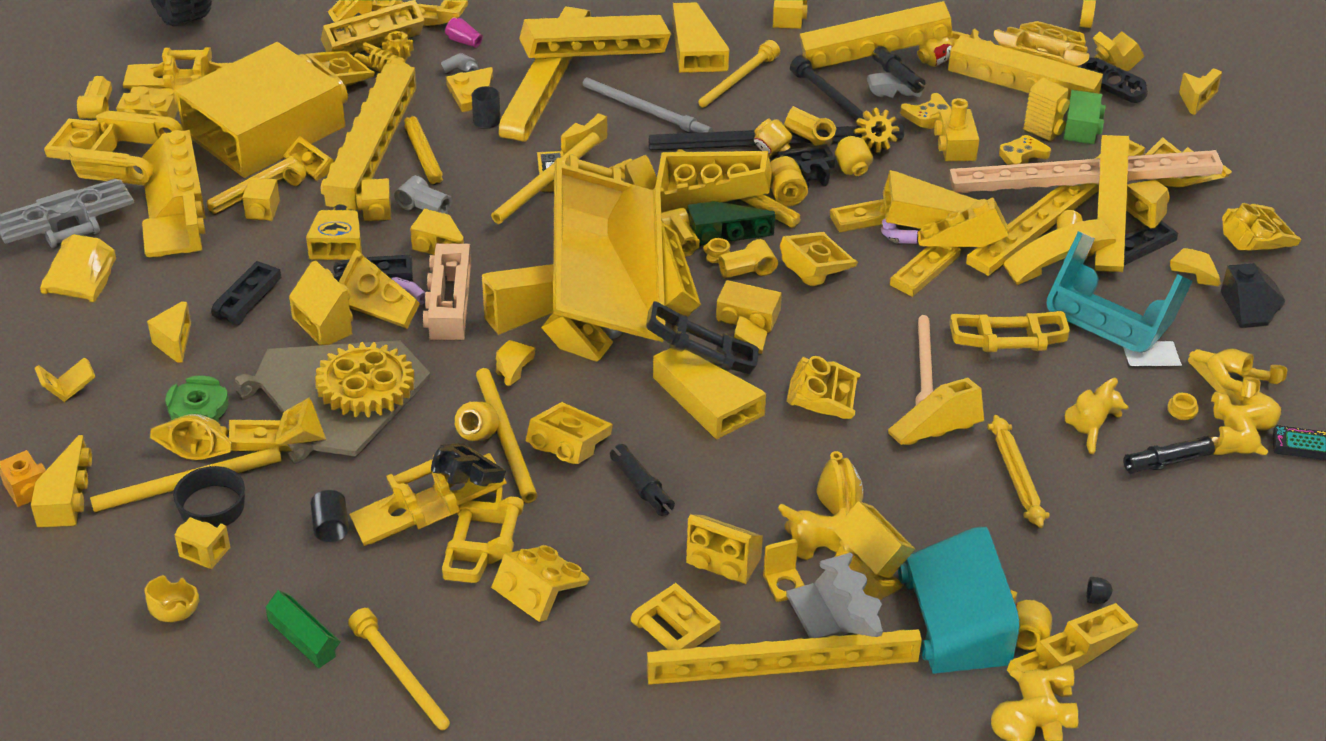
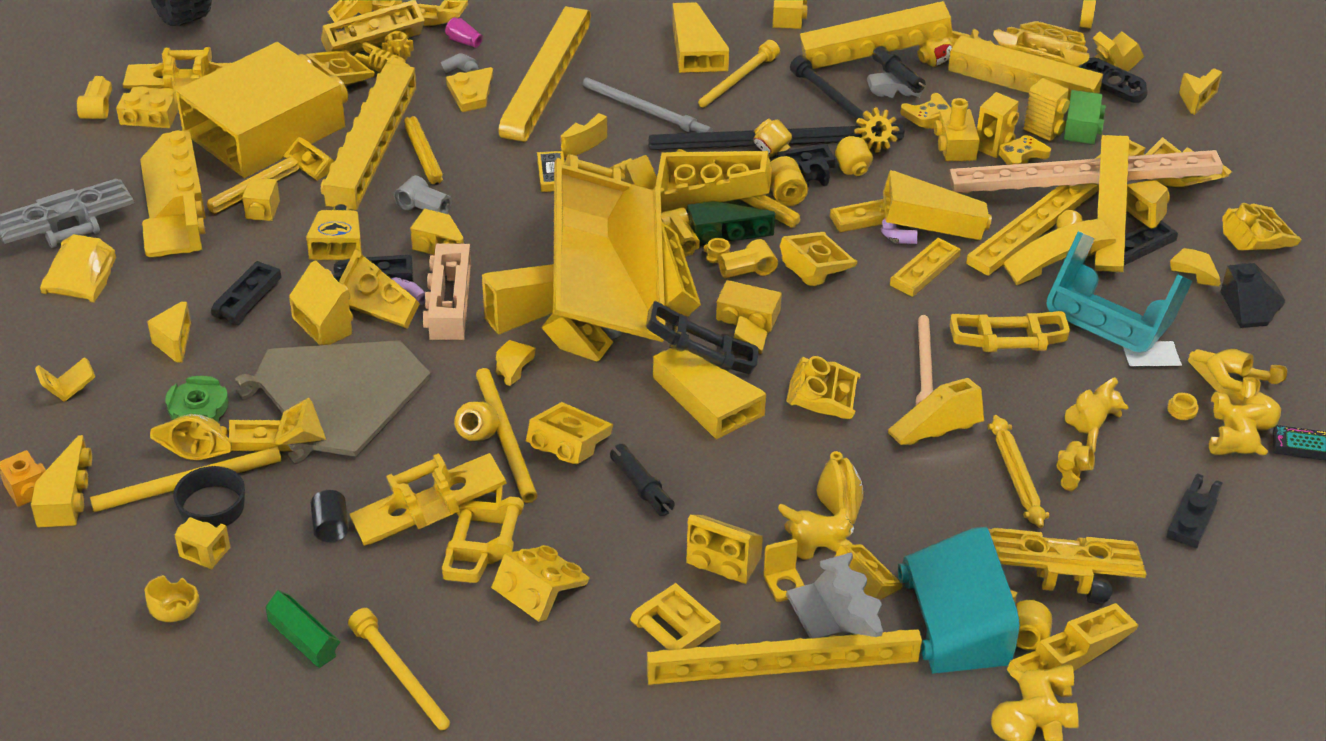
yellow plate [44,111,183,185] -> none
yellow hinge [283,162,306,186] -> none
yellow gear [315,342,415,417] -> none
yellow brick [356,178,391,221] -> none
black plate [431,443,506,486] -> none
black piece [472,86,501,129] -> none
yellow piece [491,132,600,224] -> none
yellow brick [519,15,671,58] -> none
yellow piece [783,106,836,147] -> none
yellow brick [833,501,915,578] -> none
yellow slope [918,197,1009,247] -> none
black pin [1123,436,1215,474] -> none
none -> yellow brick [977,92,1019,158]
none -> yellow piece [988,528,1147,594]
none -> yellow plate [1056,441,1095,491]
none -> black hinge [1166,473,1223,548]

